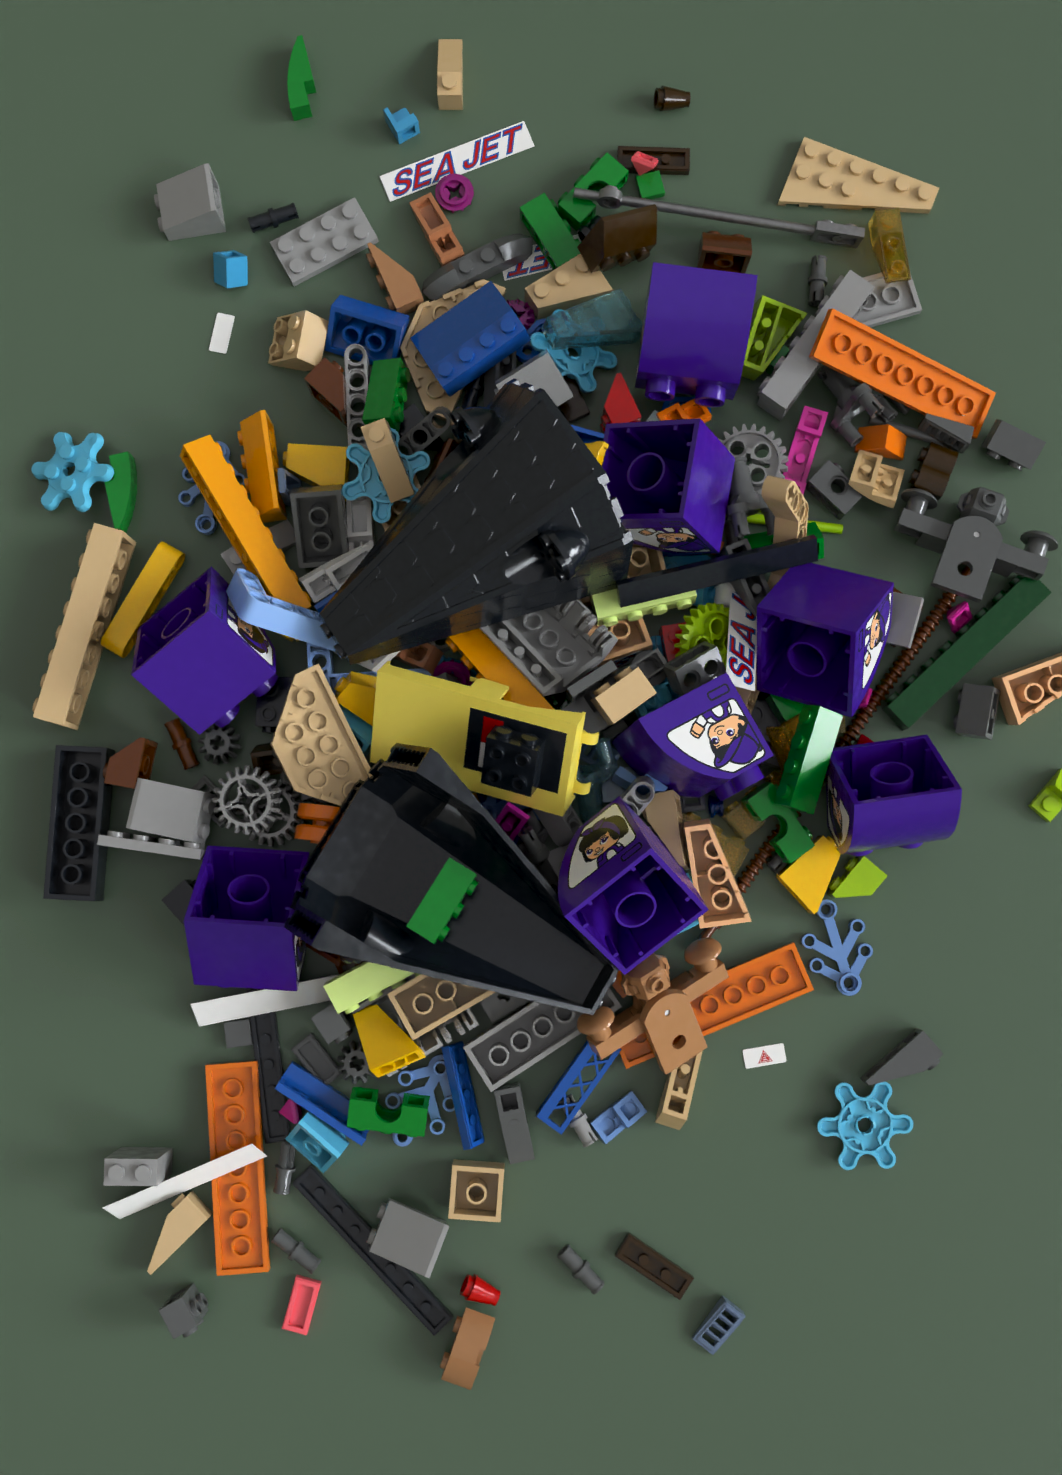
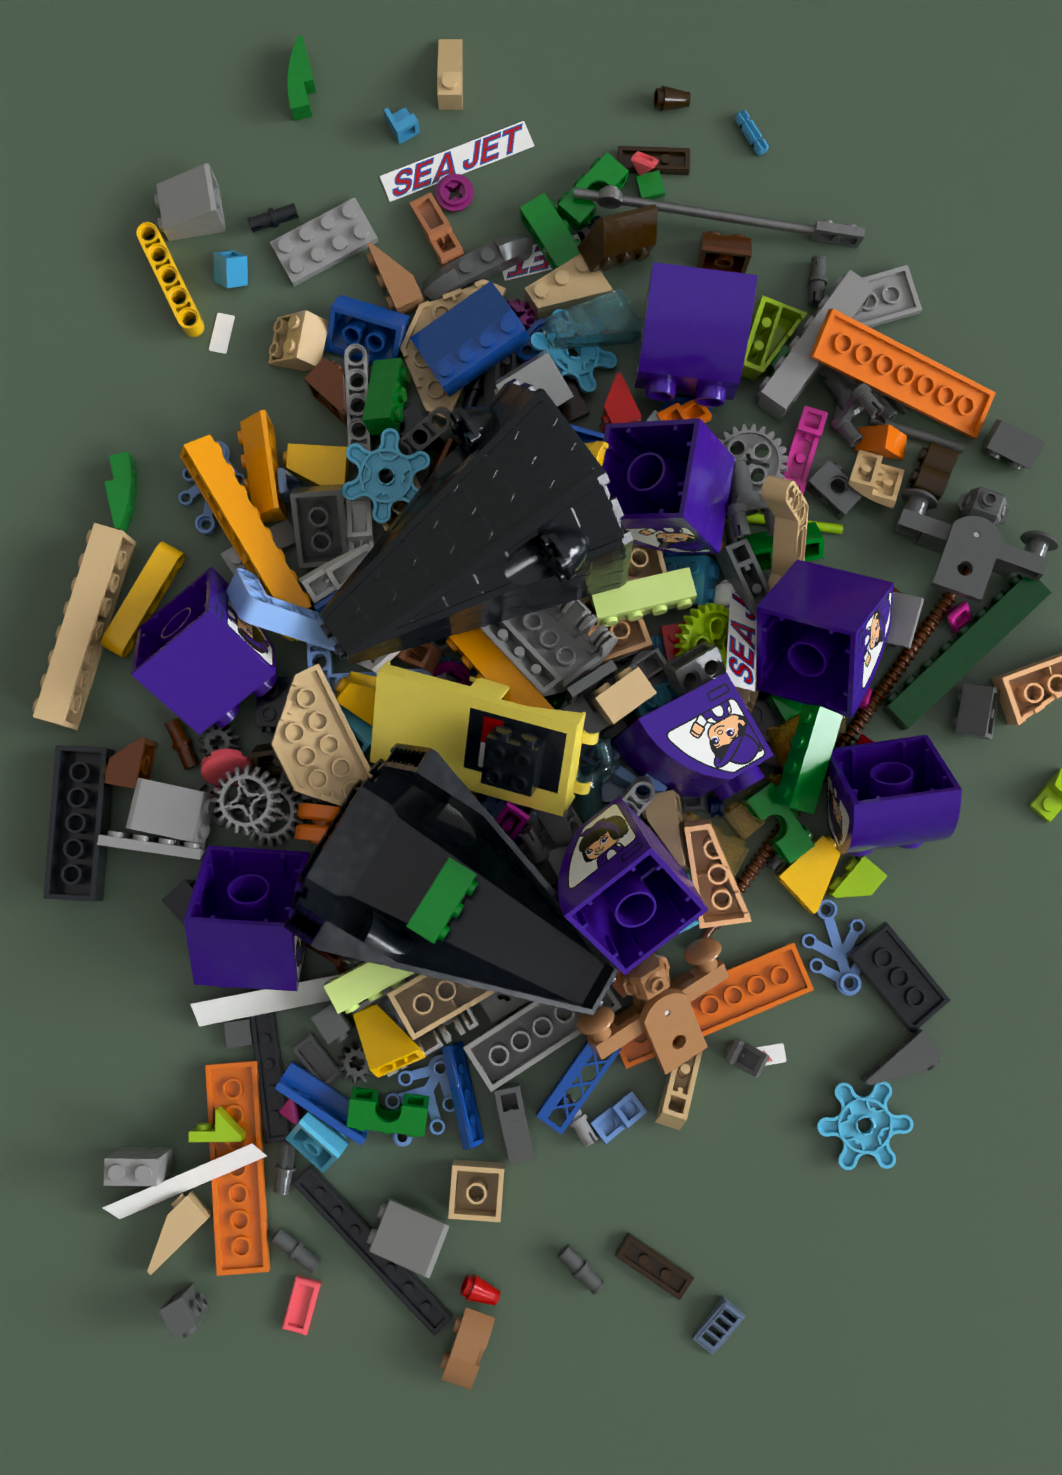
medium azure plate [31,432,114,512] -> none
tan slope [360,418,415,504] -> none
black tile [616,535,818,608] -> none
tan wing [777,137,939,214] -> none
clear yellow slope [868,208,911,284] -> none
dark grey slope [918,413,974,453] -> none
none -> yellow beam [136,222,205,337]
none -> lime slope [188,1106,246,1142]
none -> coral tile [201,748,252,787]
none -> dark grey bracket [725,1038,770,1078]
none -> dark azure axle [735,110,769,156]
none -> black tile [846,922,951,1033]

